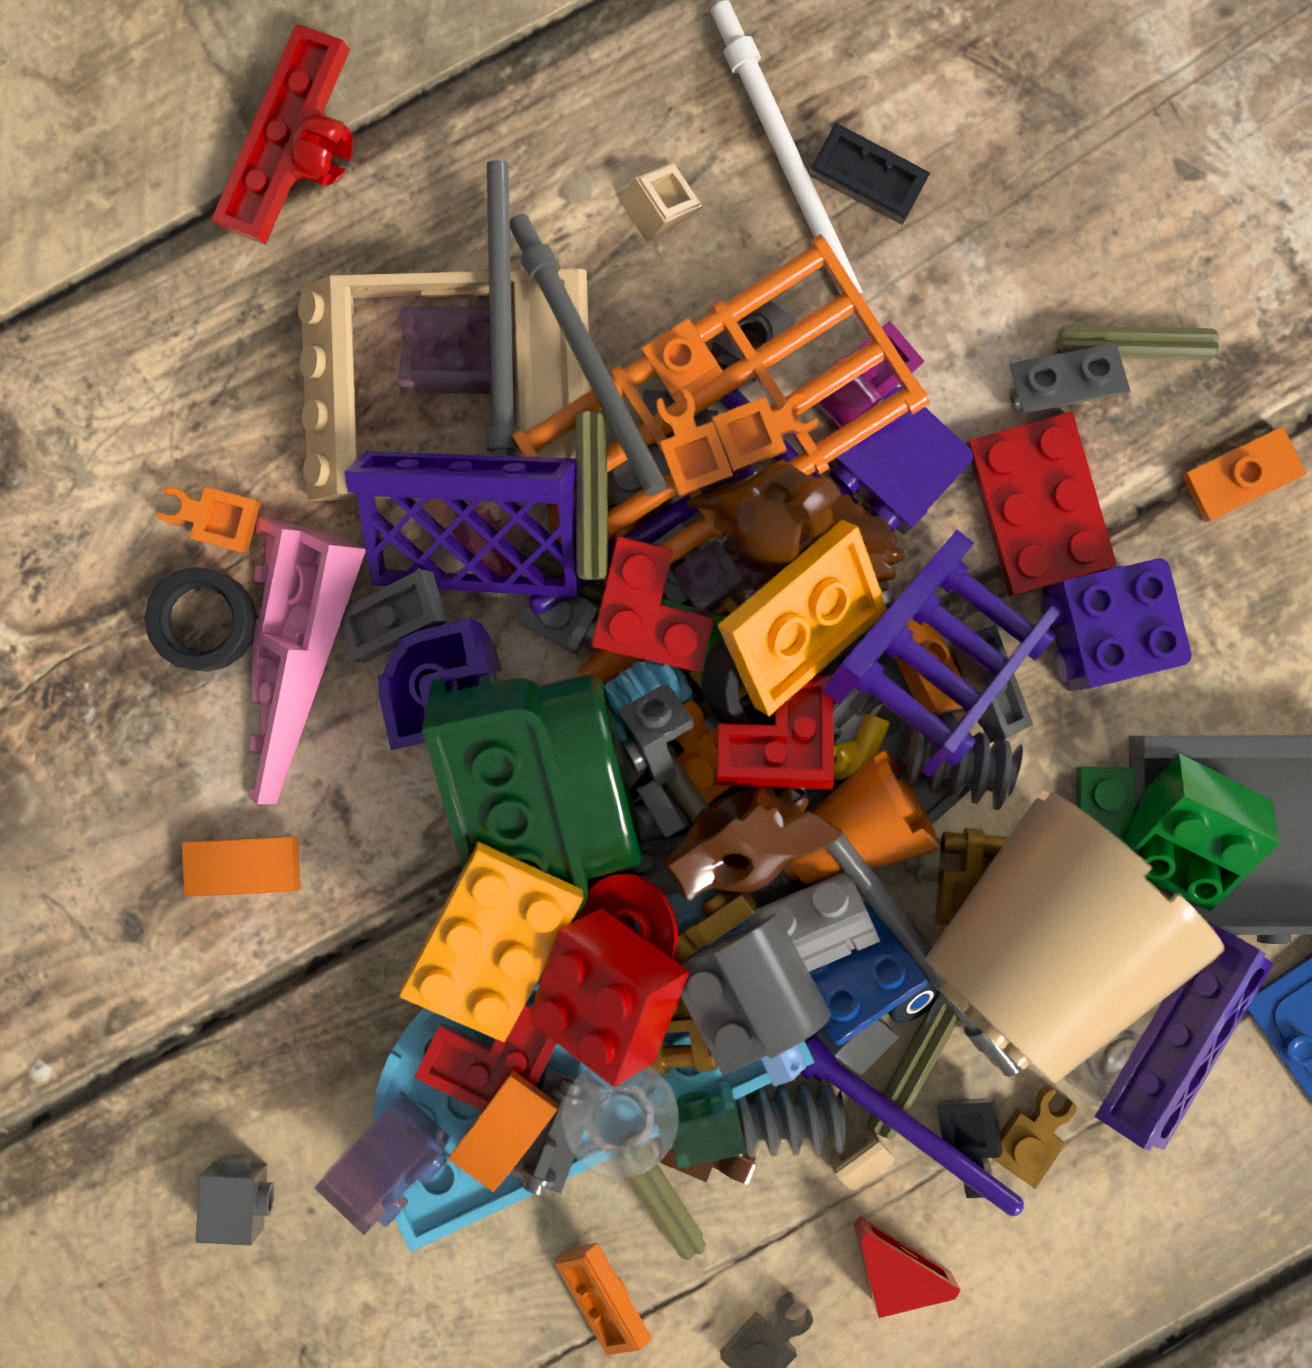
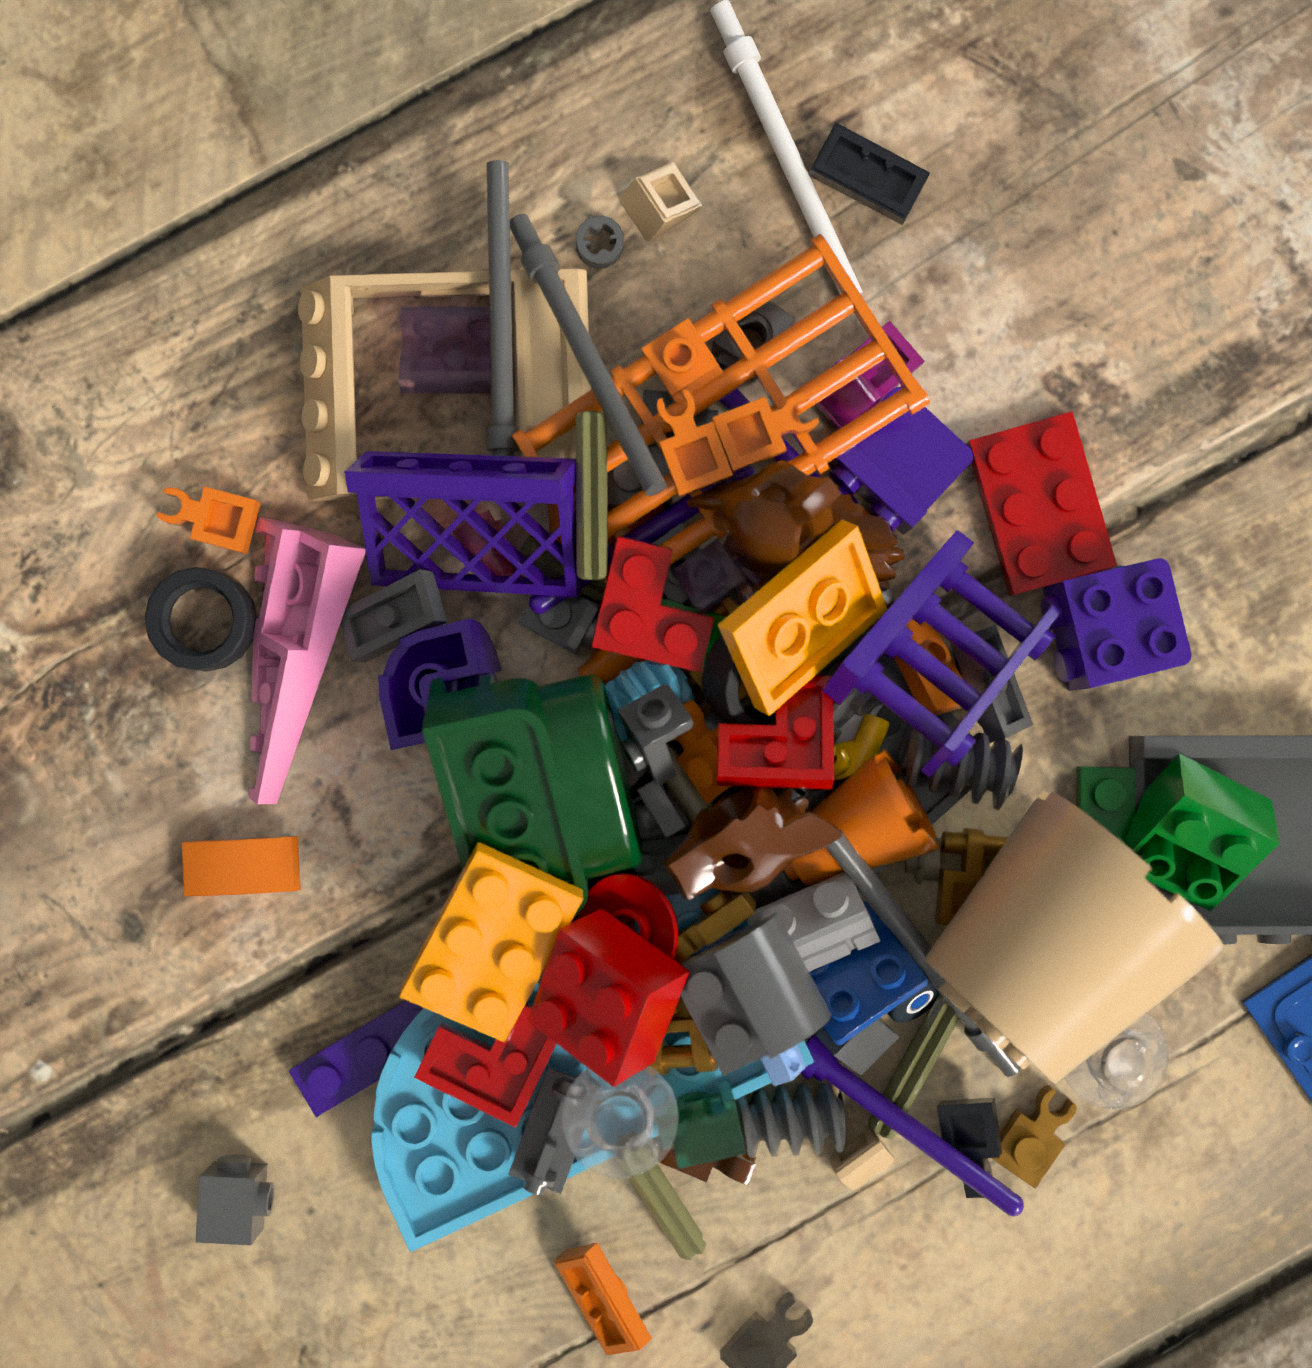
red plate [211,24,354,245] -> none
clear purple brick [314,1091,450,1235] -> none
orange slope [448,1070,559,1192] -> none
red slope [854,1216,961,1318] -> none
dark grey hinge [1009,343,1131,414] -> none
olive axle [1056,325,1219,360] -> none
dark purple fence [1094,922,1273,1151] -> none
orange plate [1181,426,1307,523] -> none
none -> dark purple plate [289,1000,424,1117]
none -> dark grey bush [576,215,624,268]

